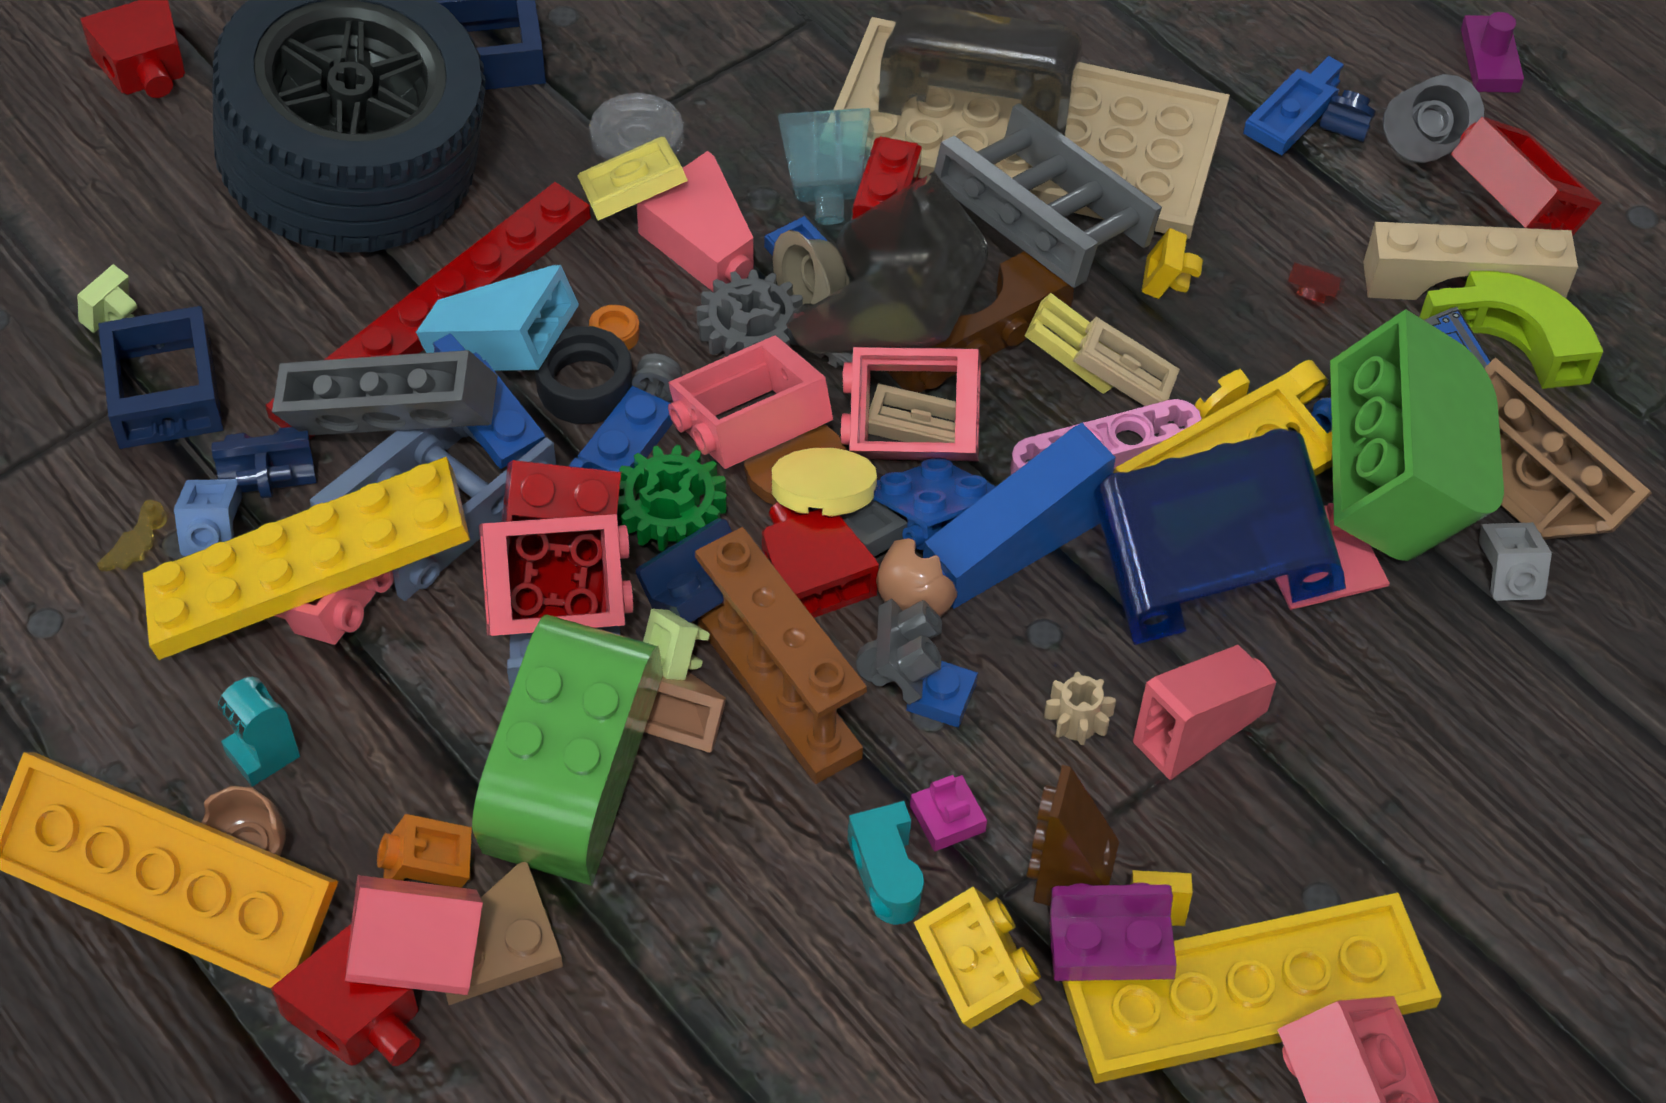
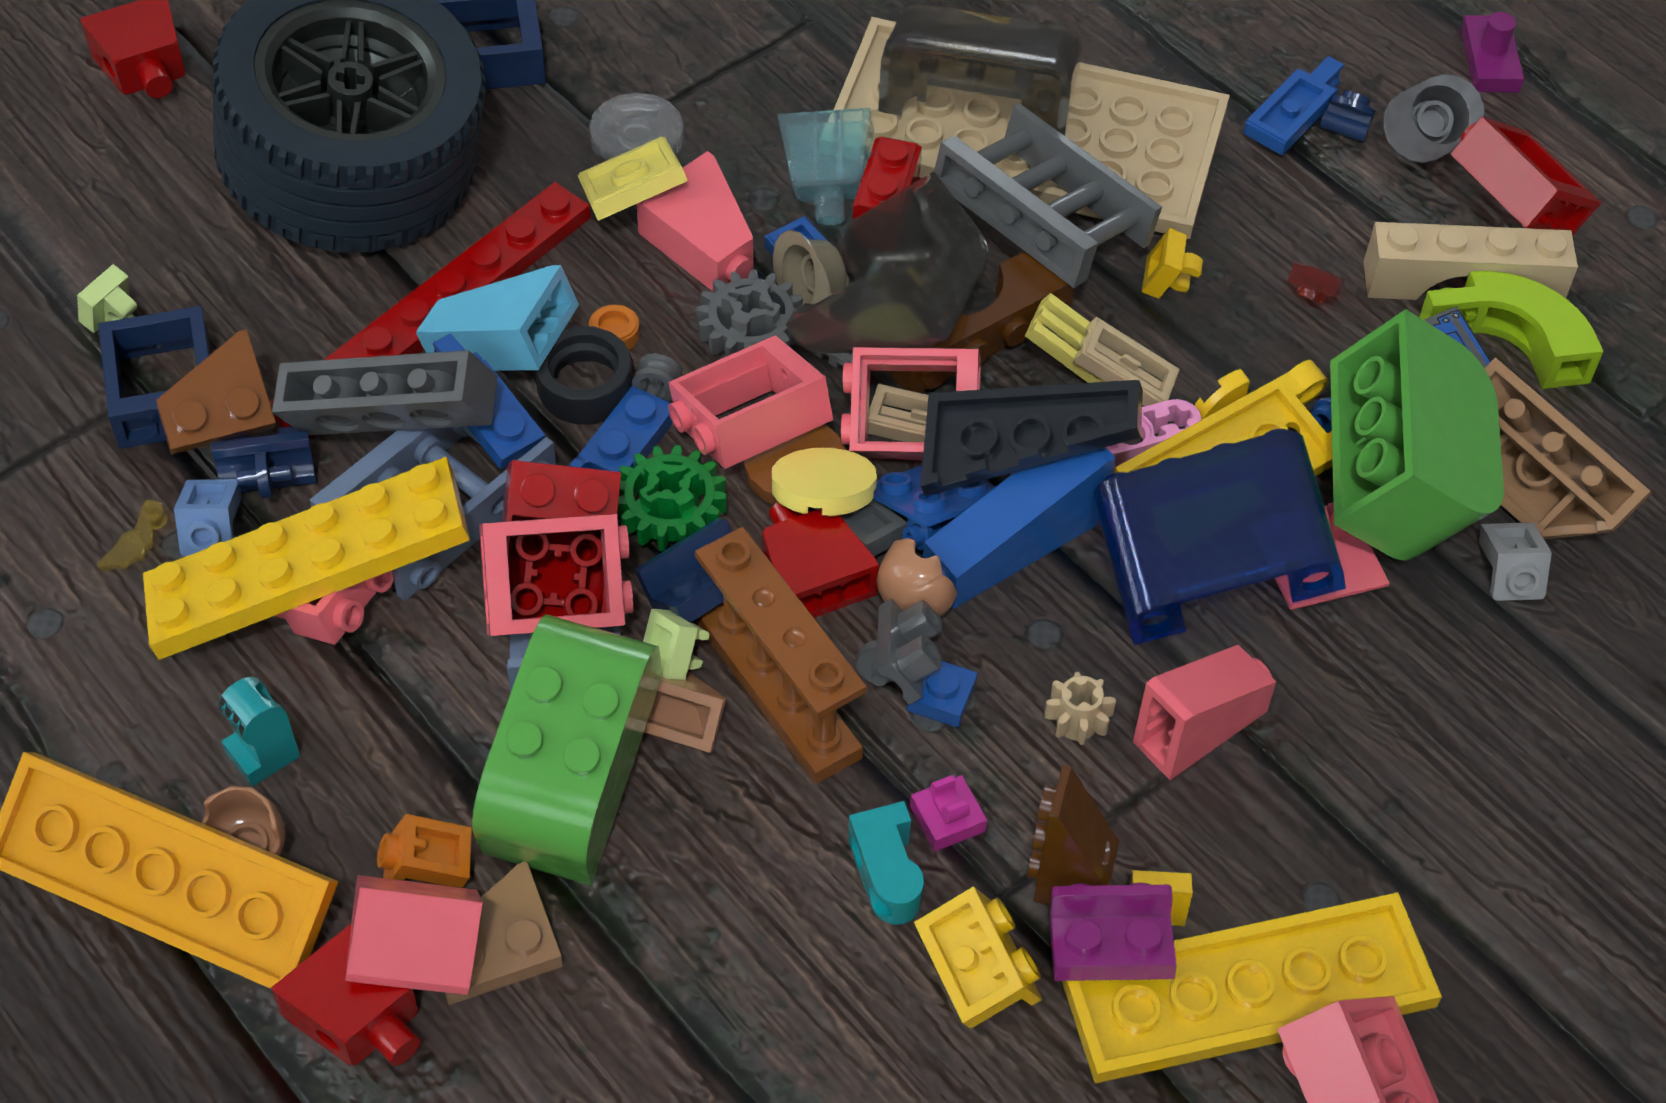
none -> dark orange wing [156,329,276,455]
none -> black wing [920,380,1143,496]

